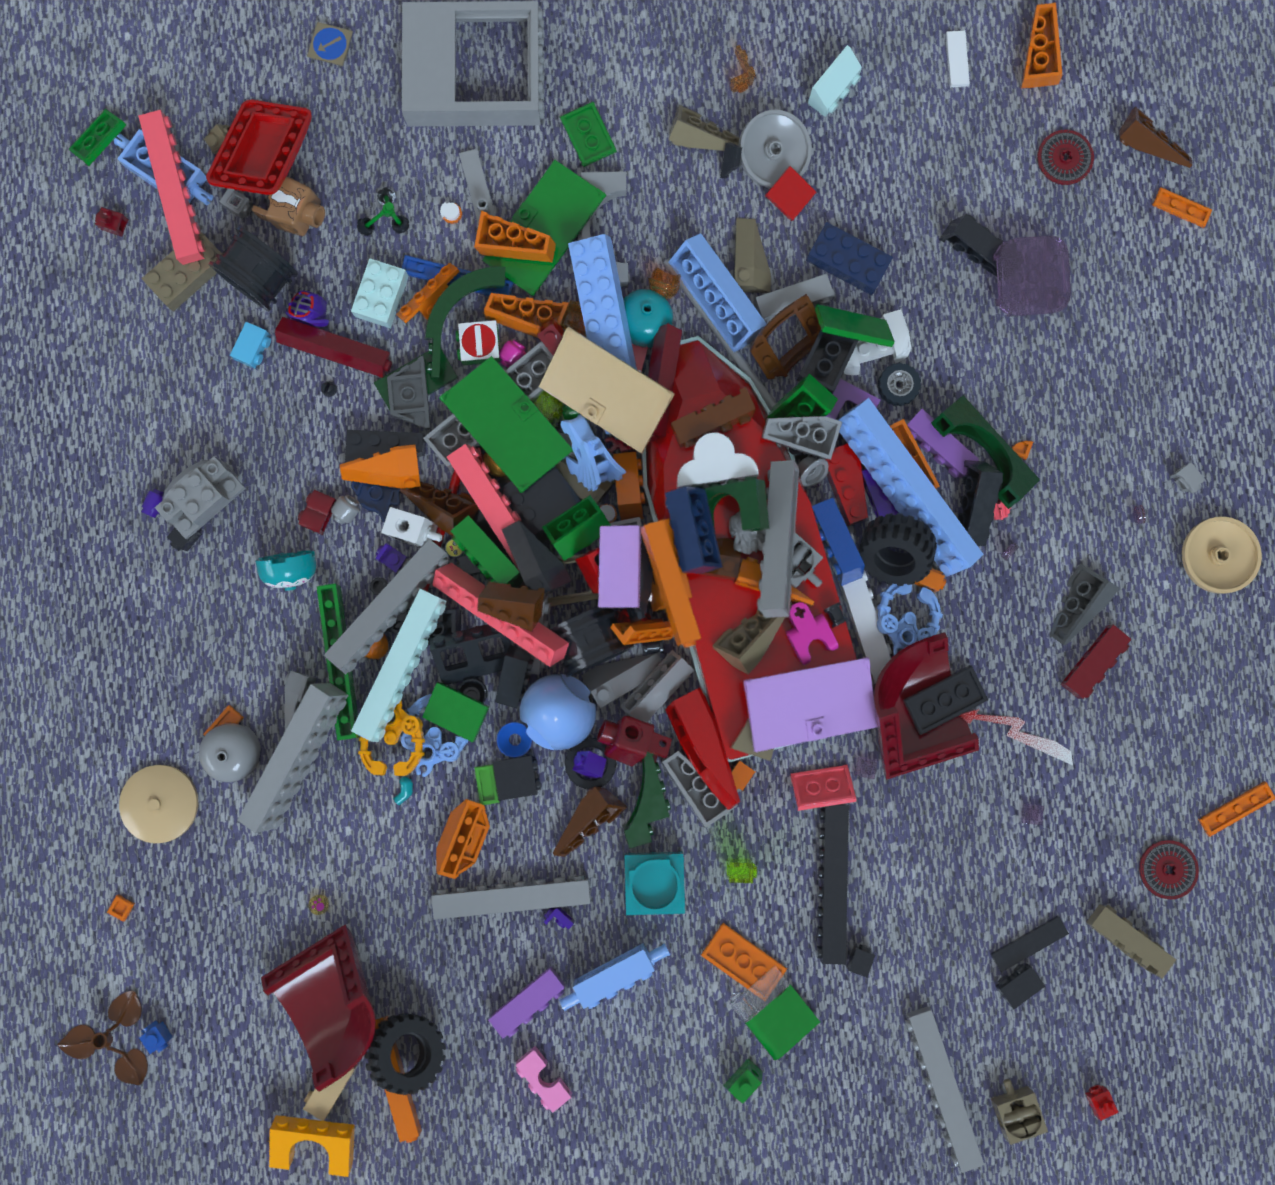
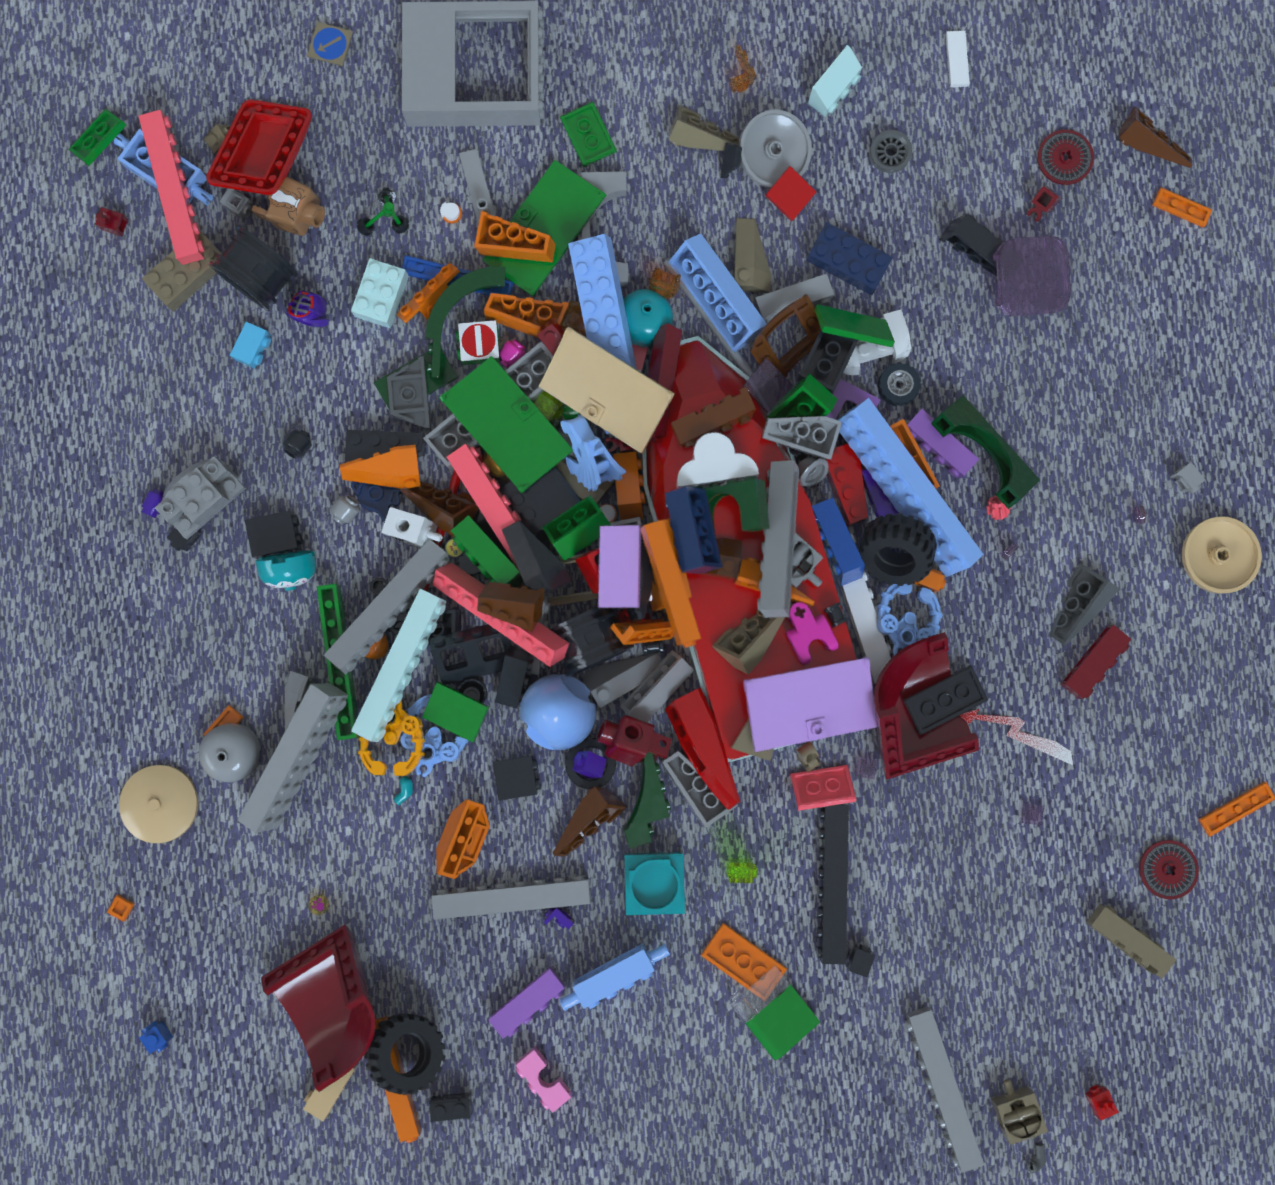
reddish brown plant [57,991,148,1086] -> none
light orange arch [269,1115,355,1177] -> none
dark red brick [275,317,392,378] -> none
dark red brick [298,490,336,535] -> none
black hinge [321,381,337,397] -> none
dark purple bracket [375,543,408,573] -> none
bright green tile [474,764,500,805] -> none
blue piece [496,722,532,758] -> none
green torso [723,1058,763,1104] -> none
light grey hair [729,511,765,554] -> none
orange brick [731,760,756,791] -> none
black wedge [958,460,1003,546] -> none
black tile [990,916,1069,972] -> none
black brick [995,963,1046,1009] -> none
orange tile [1011,441,1033,460] -> none
orange wedge [1021,3,1063,88] -> none
none -> black panel [245,510,303,559]
none -> black head [283,430,312,459]
none -> black brick [429,1092,473,1122]
none -> clear purple piece [742,358,792,413]
none -> dark tan leg [796,741,822,772]
none -> dark grey wheel [869,130,912,173]
none -> dark red brick [1027,186,1062,222]
none -> dark grey arm [1027,1143,1046,1173]

